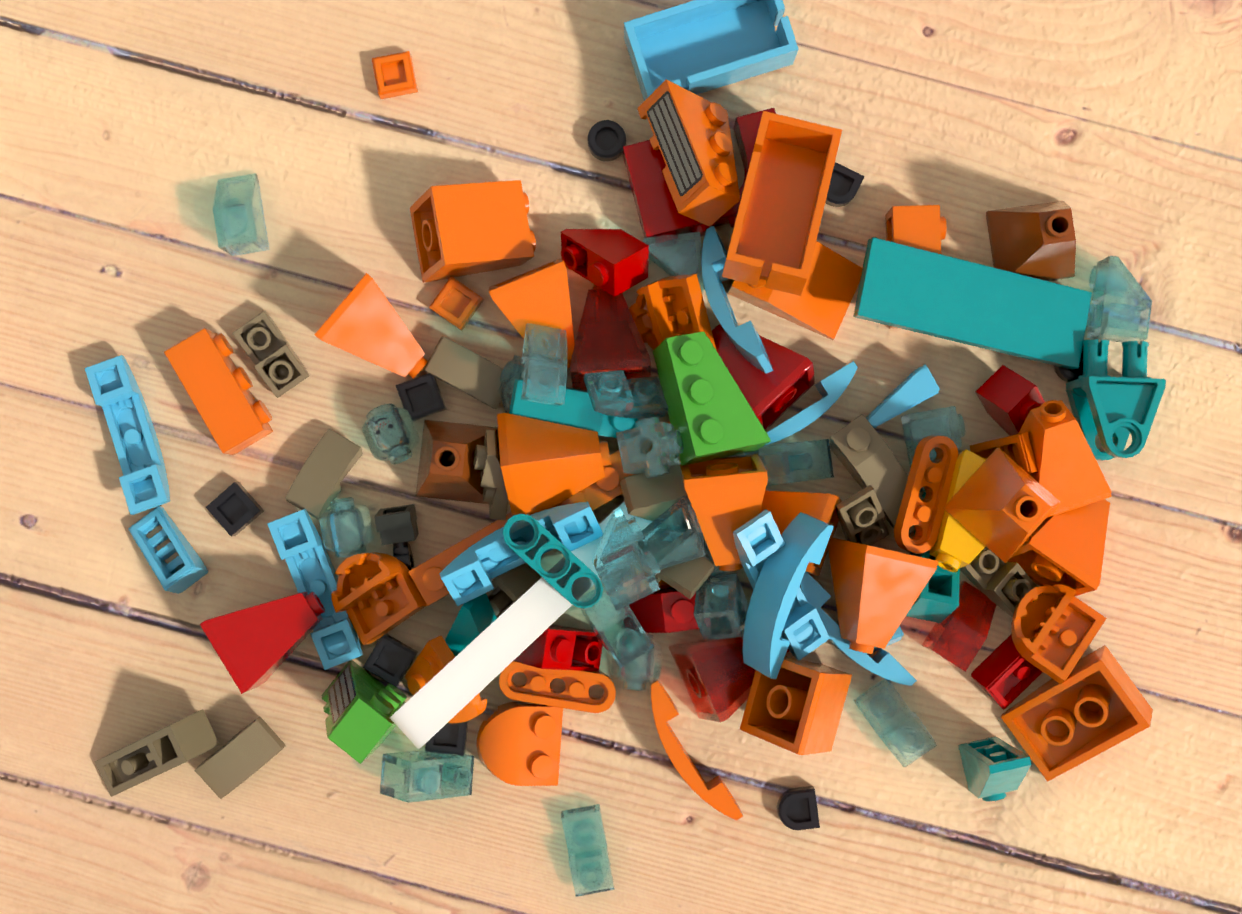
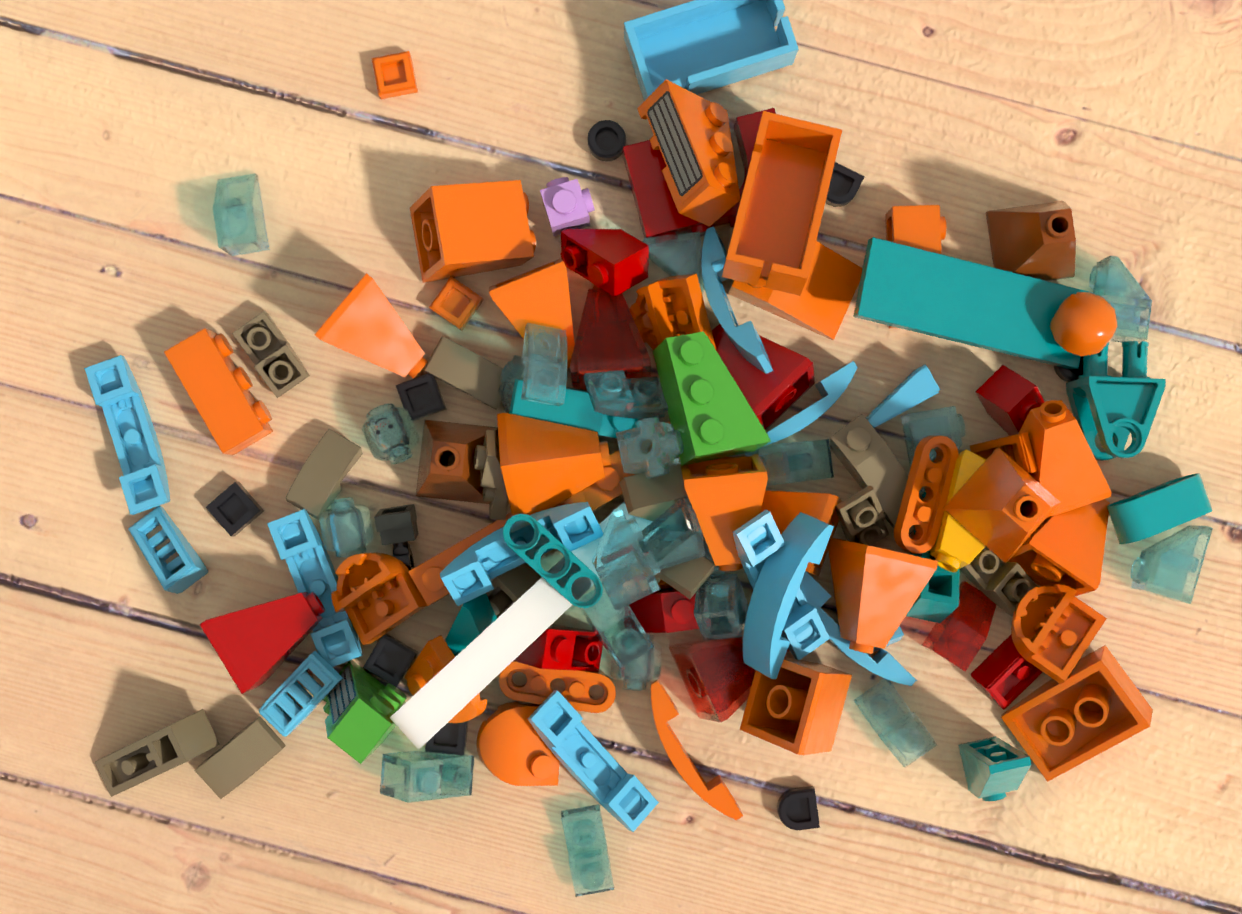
none -> medium azure slope [259,651,343,737]
none -> medium azure slope [528,690,659,832]
none -> lavender brick [540,177,595,237]
none -> orange hair [1050,292,1117,356]
none -> teal beam [1107,473,1213,544]
none -> clear light blue slope [1130,525,1213,604]

